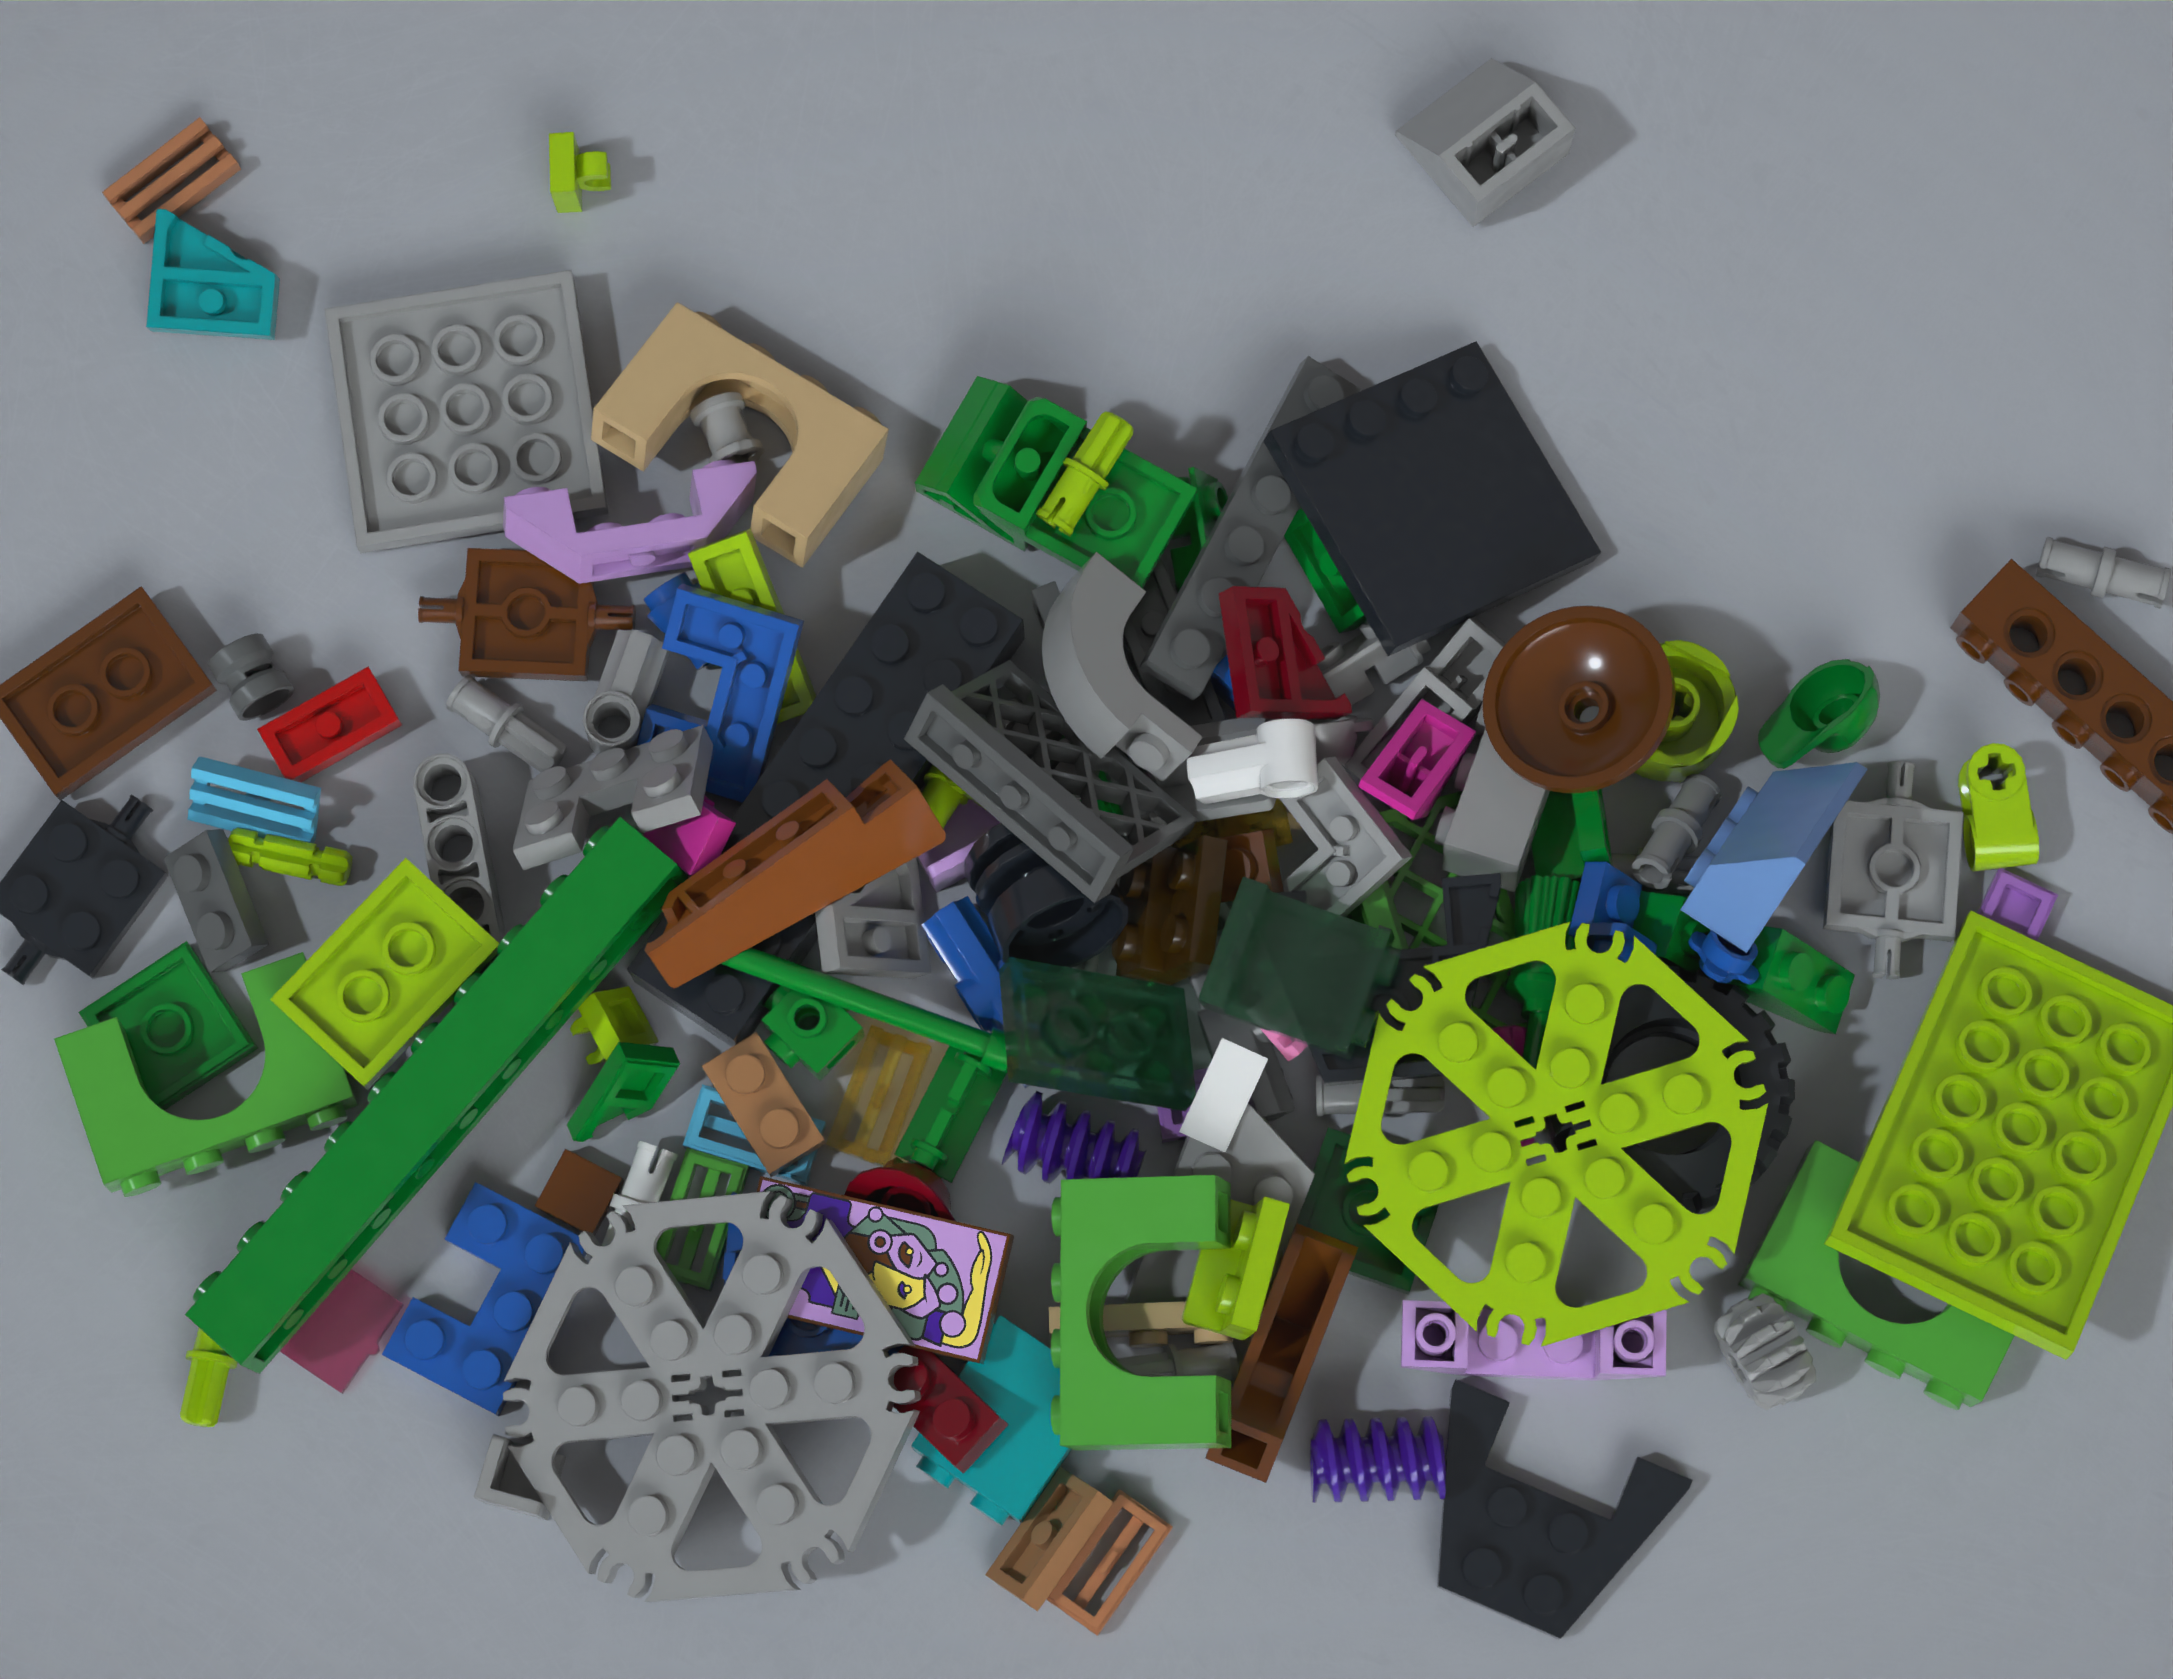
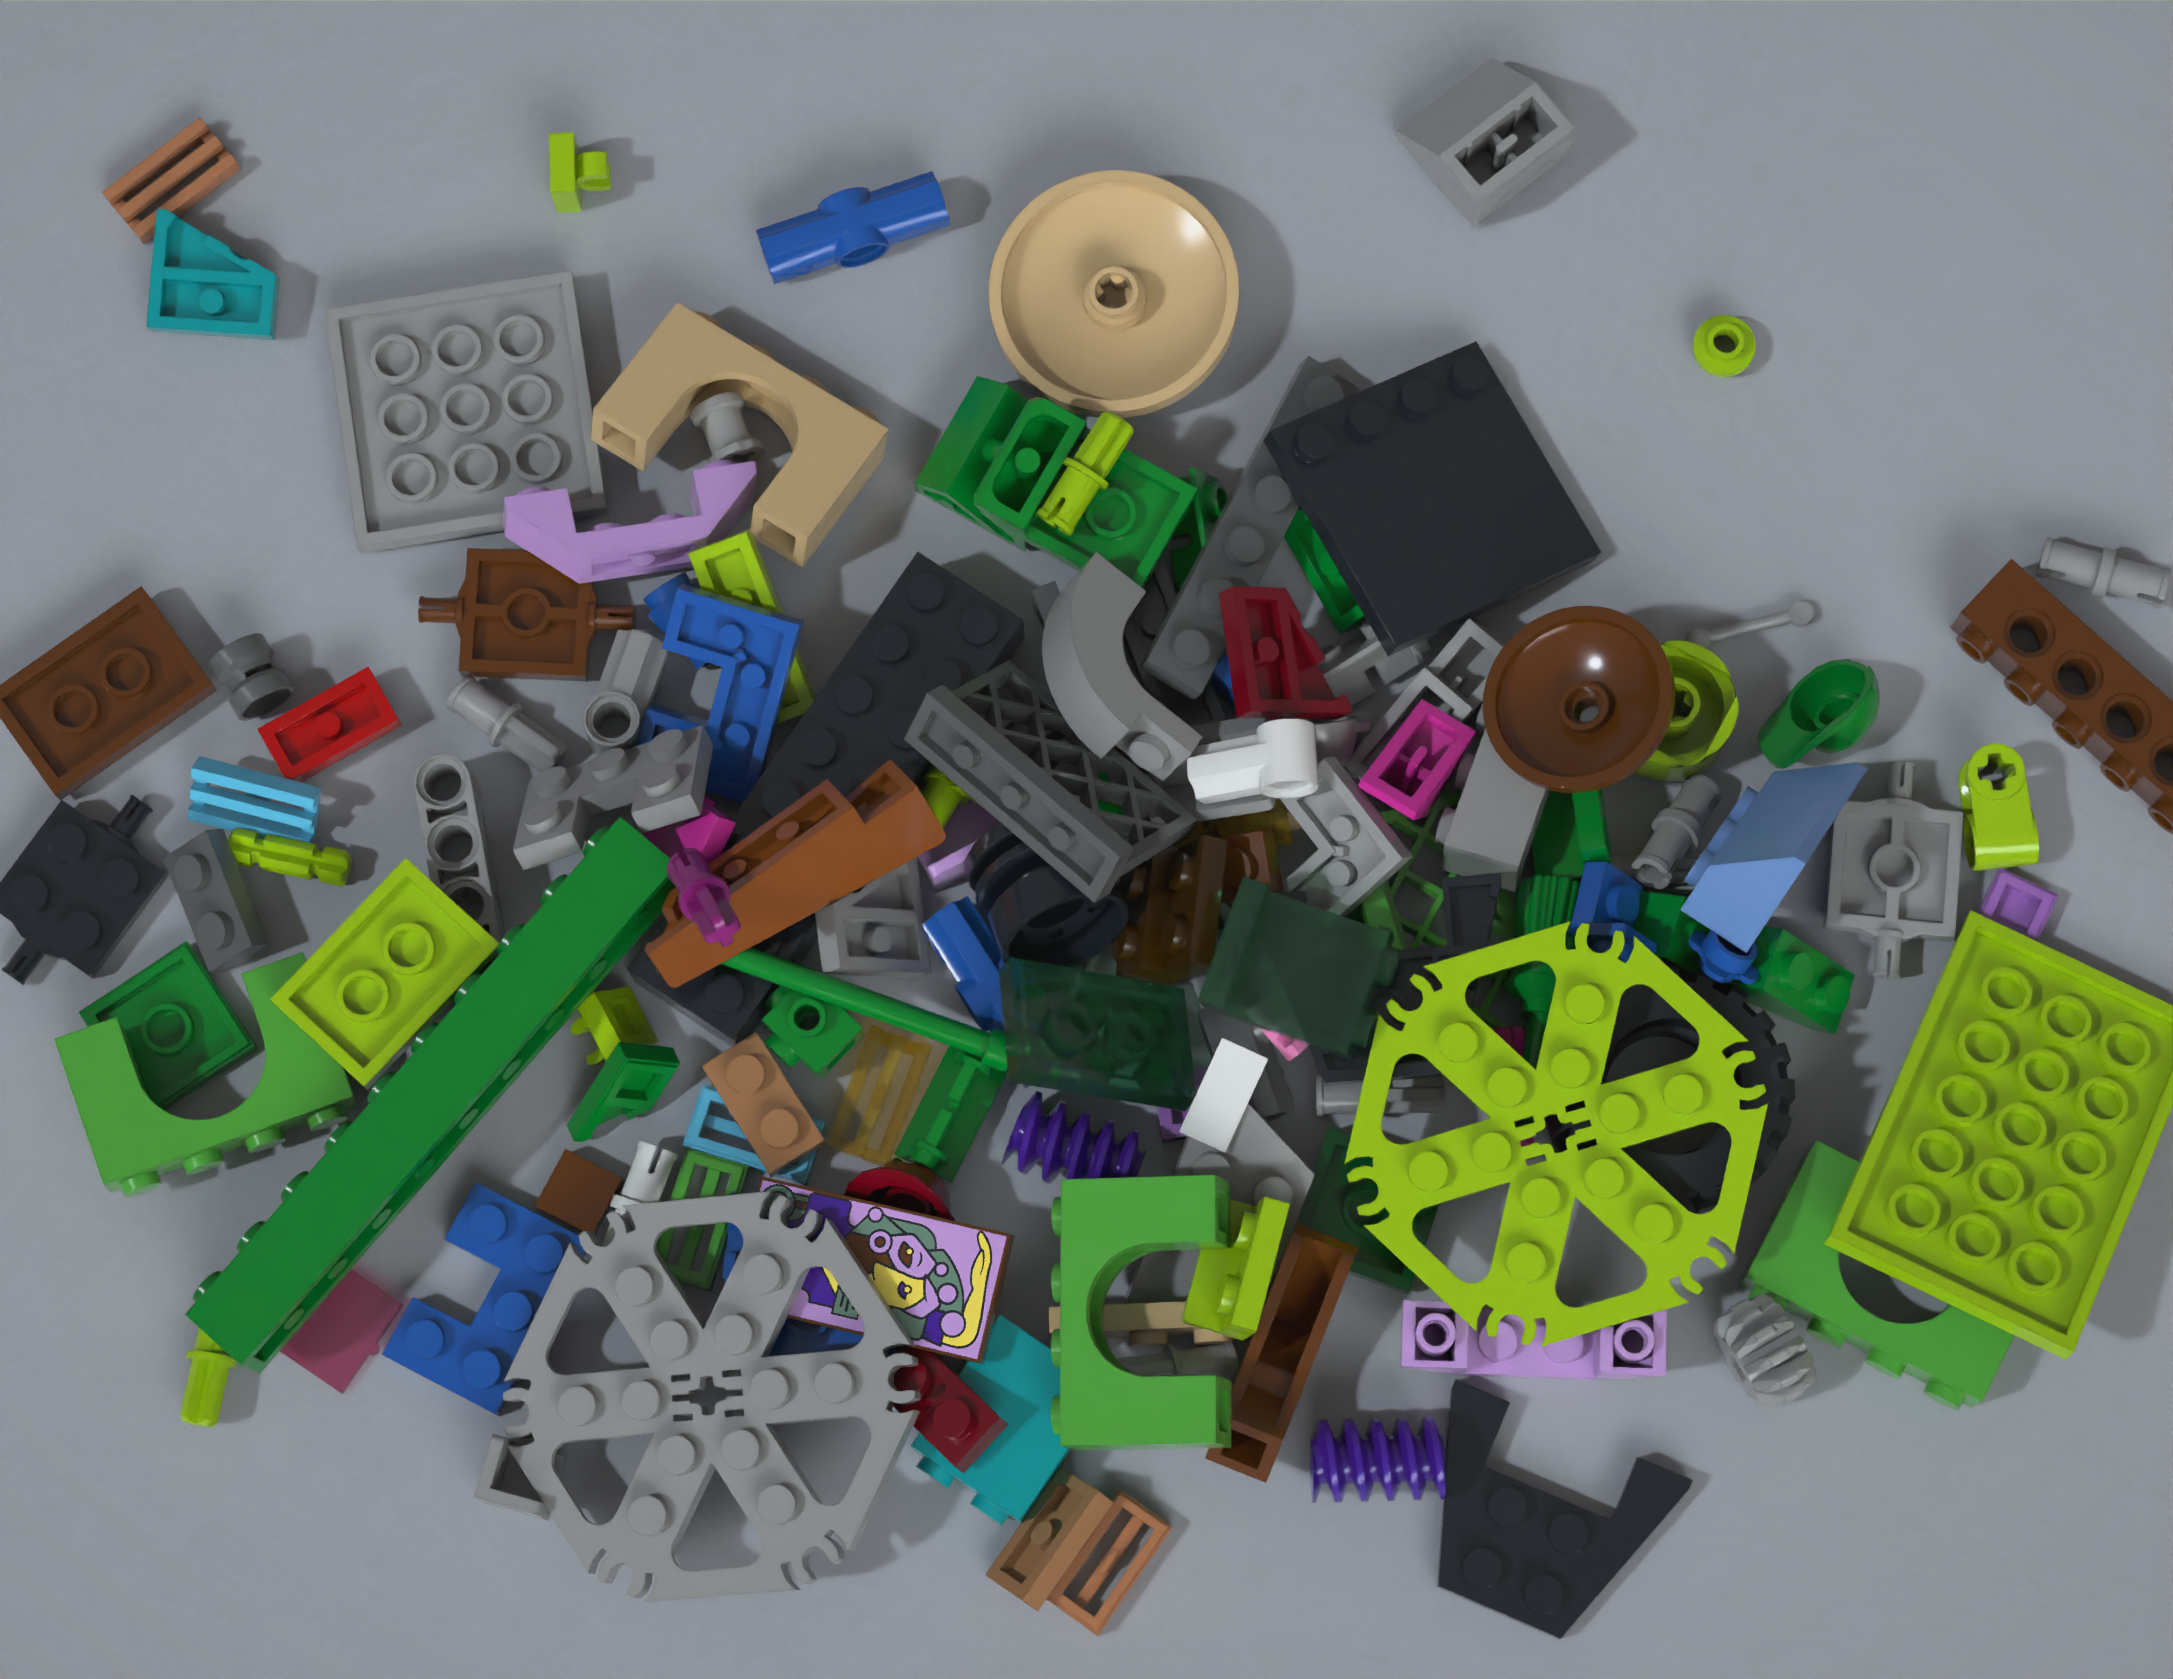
none -> magenta axle [666,848,741,947]
none -> blue piece [756,171,950,284]
none -> tan dish [989,170,1240,418]
none -> light grey hinge [1686,600,1814,649]
none -> lime plate [1692,315,1756,377]

